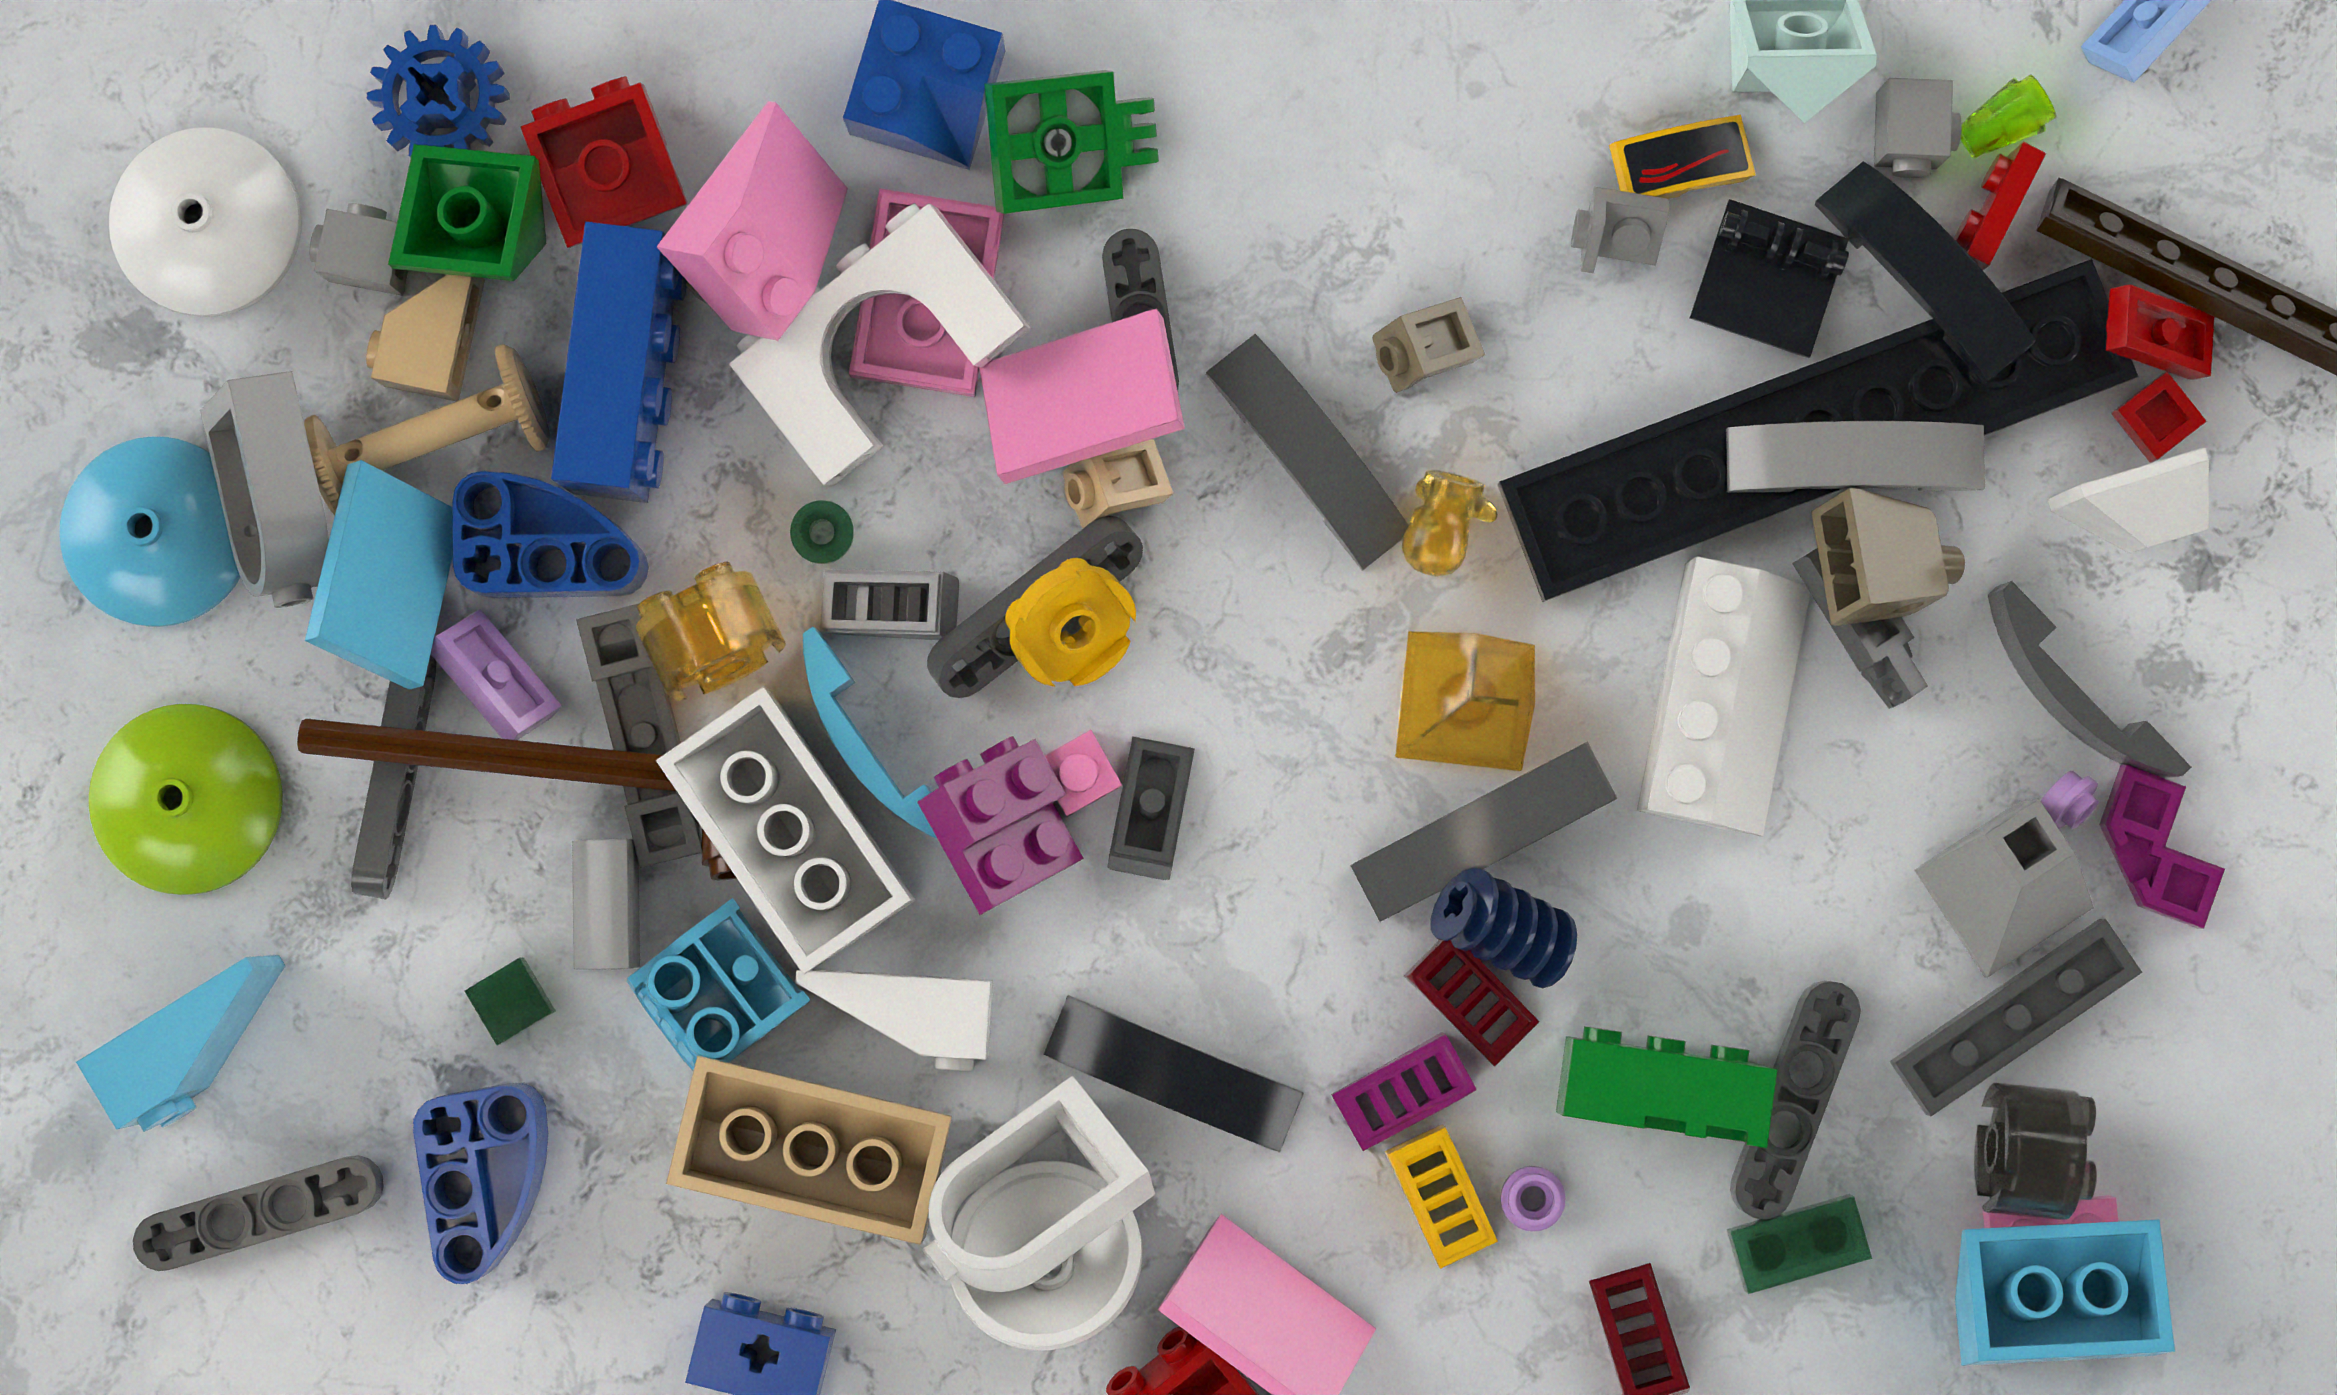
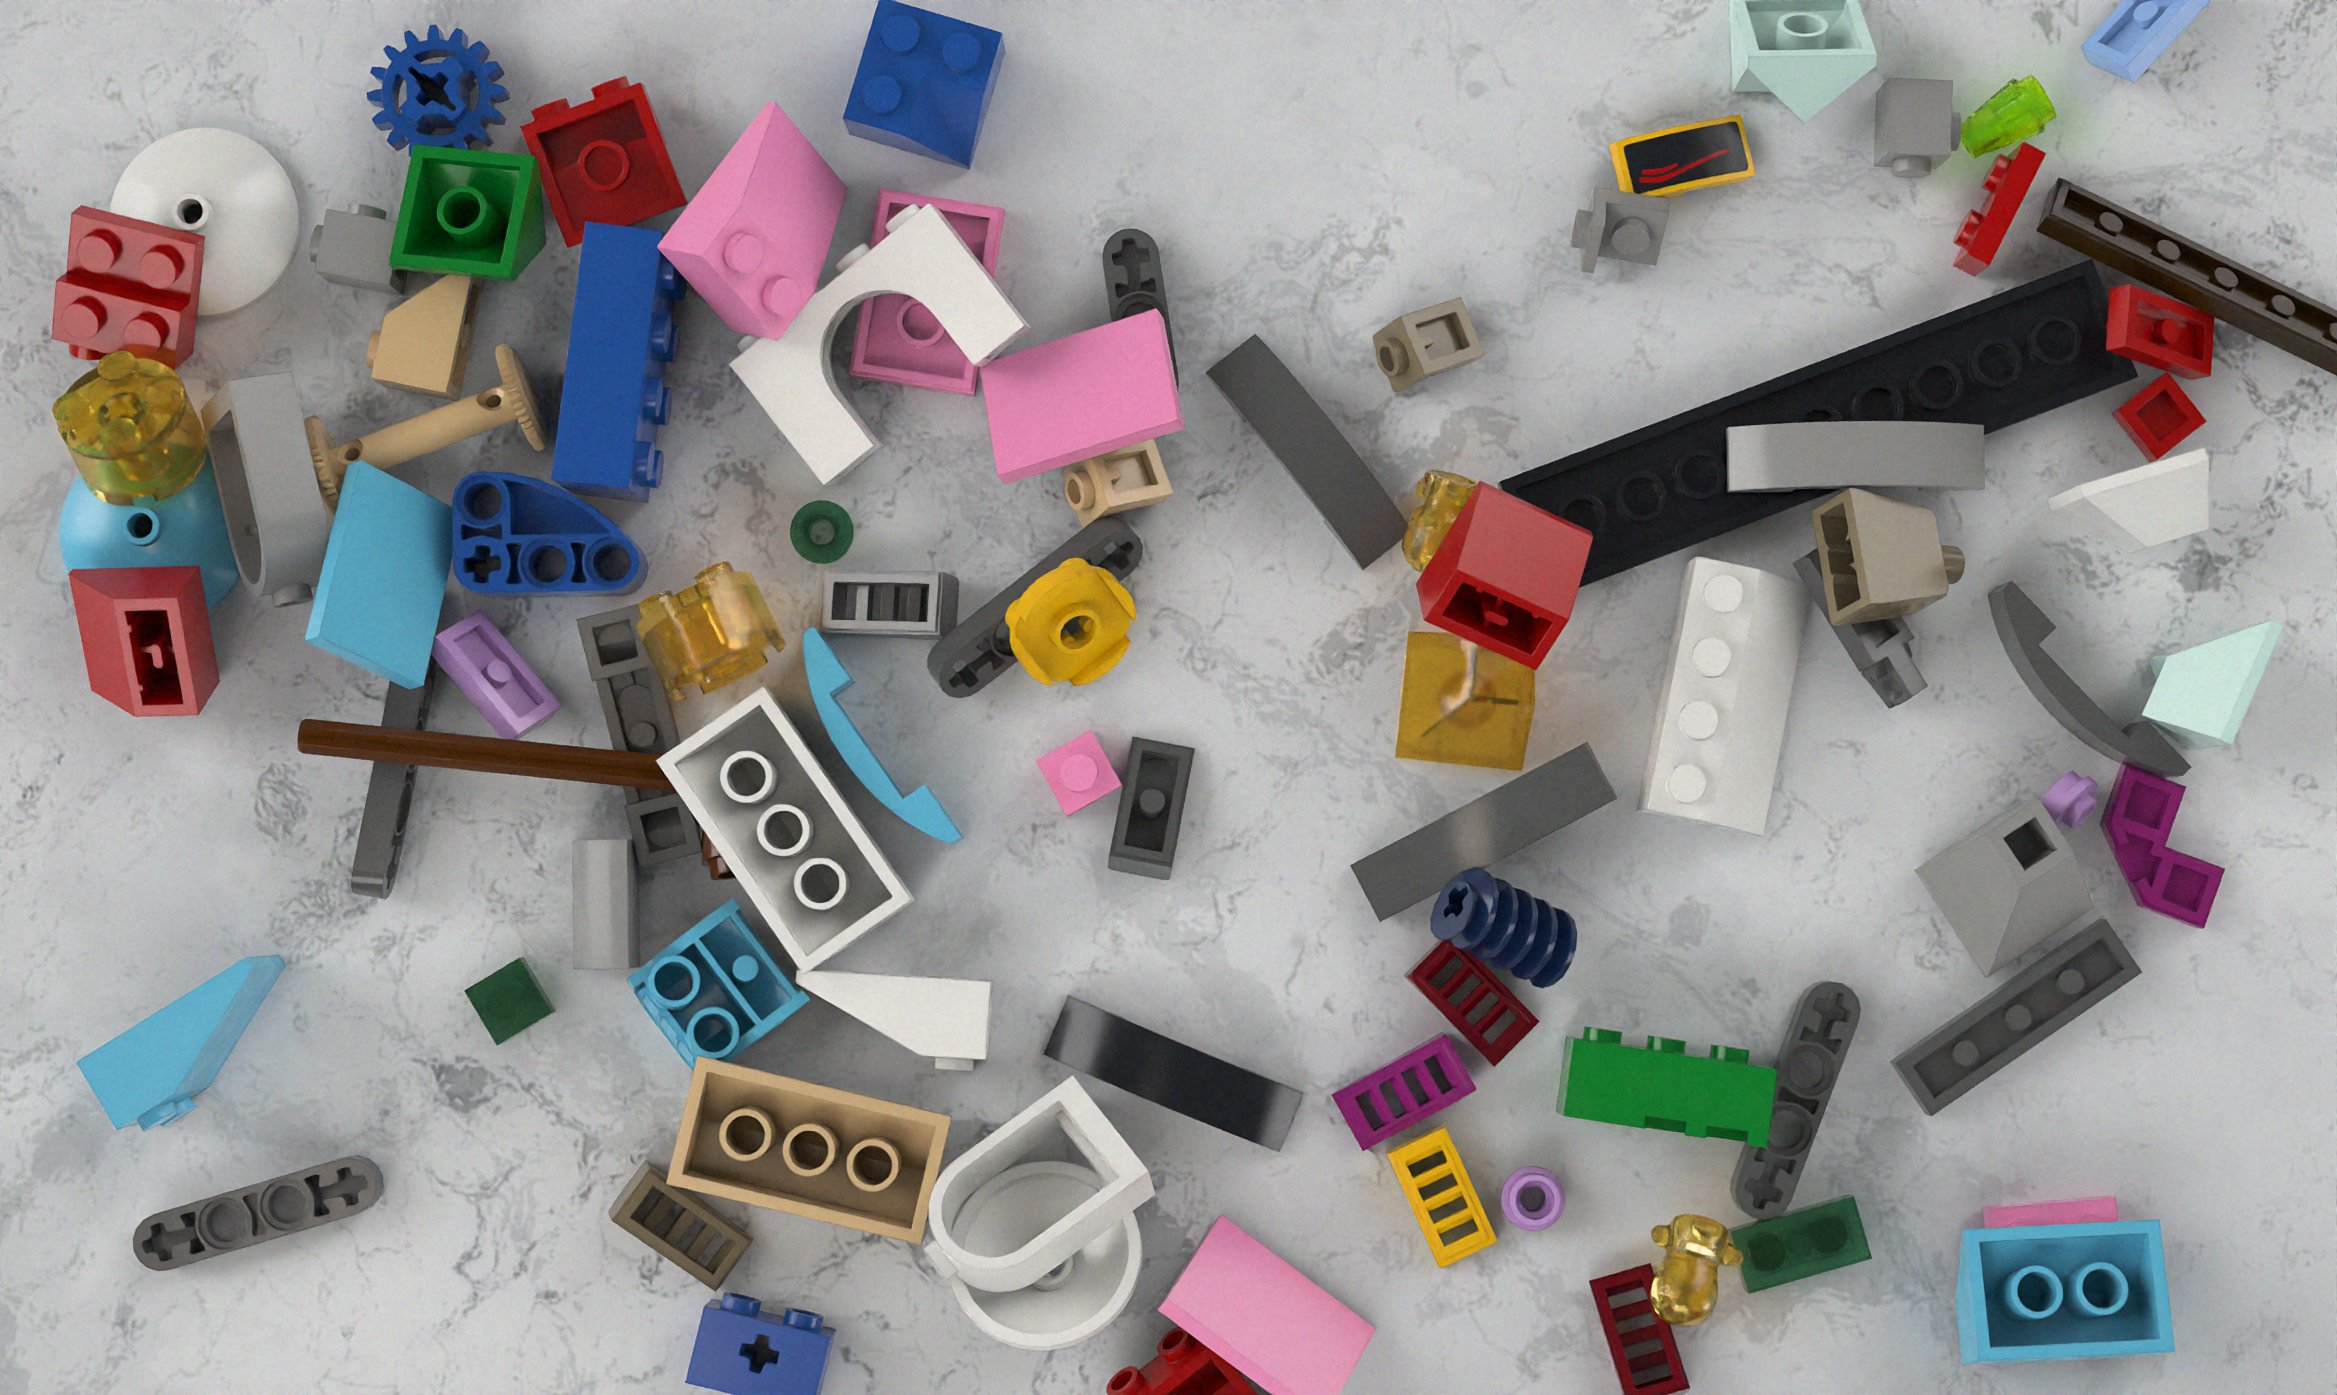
lime dish [89,704,283,895] -> none
blue beam [413,1083,548,1284] -> none
magenta plate [917,736,1084,915] -> none
green piece [984,70,1159,214] -> none
black hinge [1689,199,1849,358] -> none
black slope [1815,161,2036,385] -> none
clear smoke brick [1974,1083,2097,1220] -> none
none -> plate [51,205,205,376]
none -> clear yellow brick [52,351,206,506]
none -> red slope [68,566,220,717]
none -> dark tan slope [608,1160,754,1292]
none -> red slope [1416,481,1593,671]
none -> clear yellow animal [1650,1214,1744,1327]
none -> light aqua slope [2142,620,2284,750]

